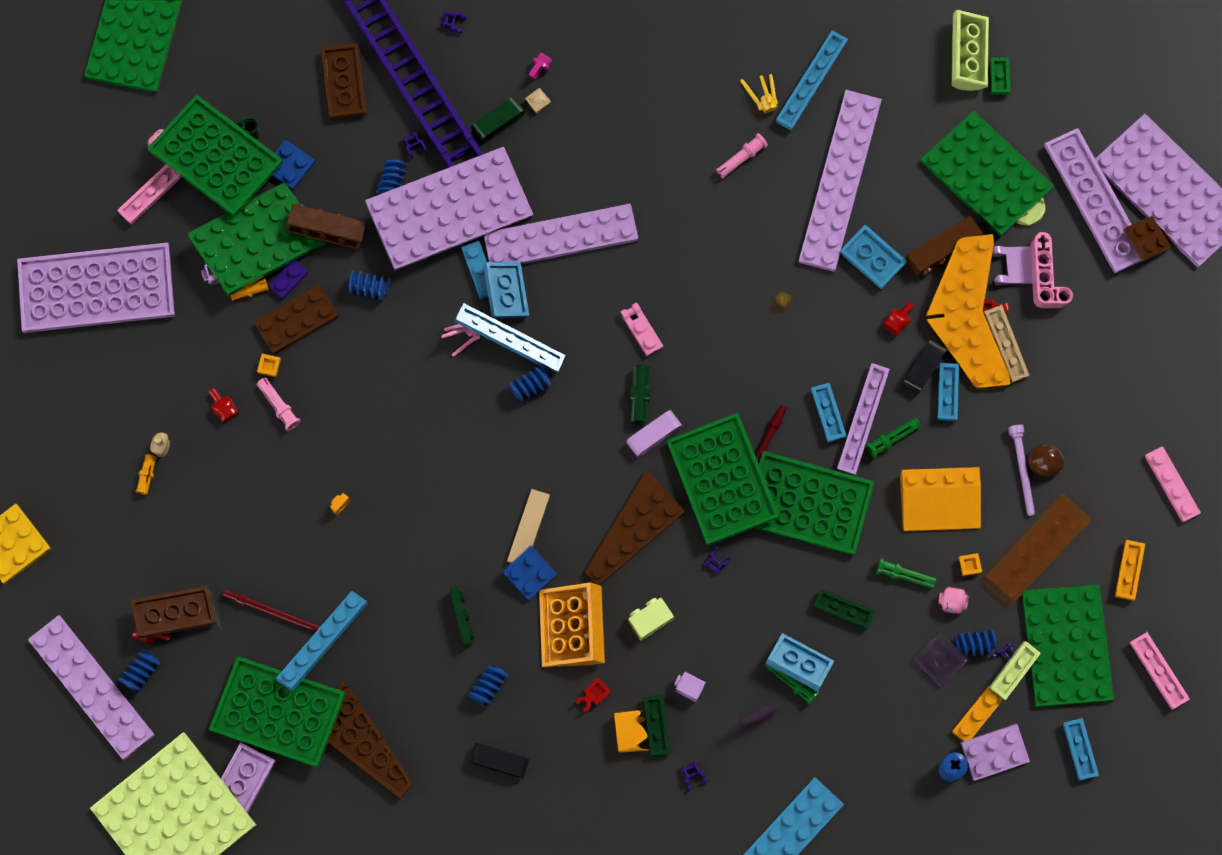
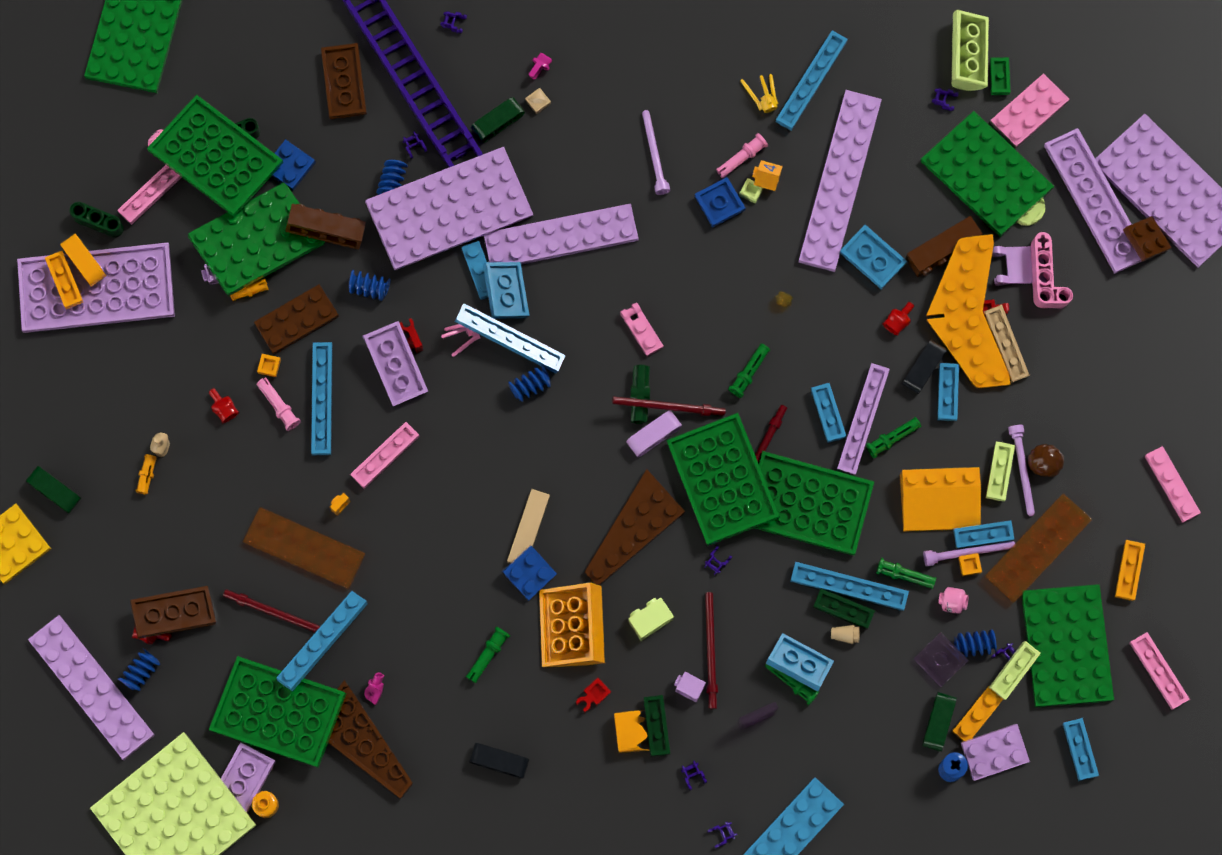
dark purple plate [269,260,309,300] -> none
dark green plate [449,586,474,647] -> none
blue piece [468,663,509,707] -> none
none -> dark green beam [26,466,81,513]
none -> light orange plate [44,251,84,310]
none -> light orange beam [60,233,106,287]
none -> dark green beam [69,202,124,237]
none -> clear orange plate [243,507,365,589]
none -> light orange head [252,791,279,818]
none -> dark azure plate [311,342,333,455]
none -> bright pink plate [350,422,420,489]
none -> lavender plate [363,321,428,406]
none -> dark pink piece [364,672,385,705]
none -> red plate [400,318,424,353]
none -> green pin [466,626,510,683]
none -> dark red bar [612,396,726,416]
none -> lavender piece [642,110,670,195]
none -> blue plate [694,177,746,227]
none -> dark red bar [705,592,718,709]
none -> dark purple piece [707,822,738,848]
none -> green pin [728,344,770,398]
none -> yellowish green tile [739,178,764,204]
none -> light orange brick [752,160,783,191]
none -> dark azure plate [790,562,909,611]
none -> tan cone [831,625,860,644]
none -> dark green beam [922,692,957,752]
none -> lavender piece [923,541,1016,567]
none -> dark purple piece [932,88,959,111]
none -> dark azure plate [953,520,1014,549]
none -> yellowish green plate [986,441,1015,502]
none -> bright pink plate [990,73,1069,149]

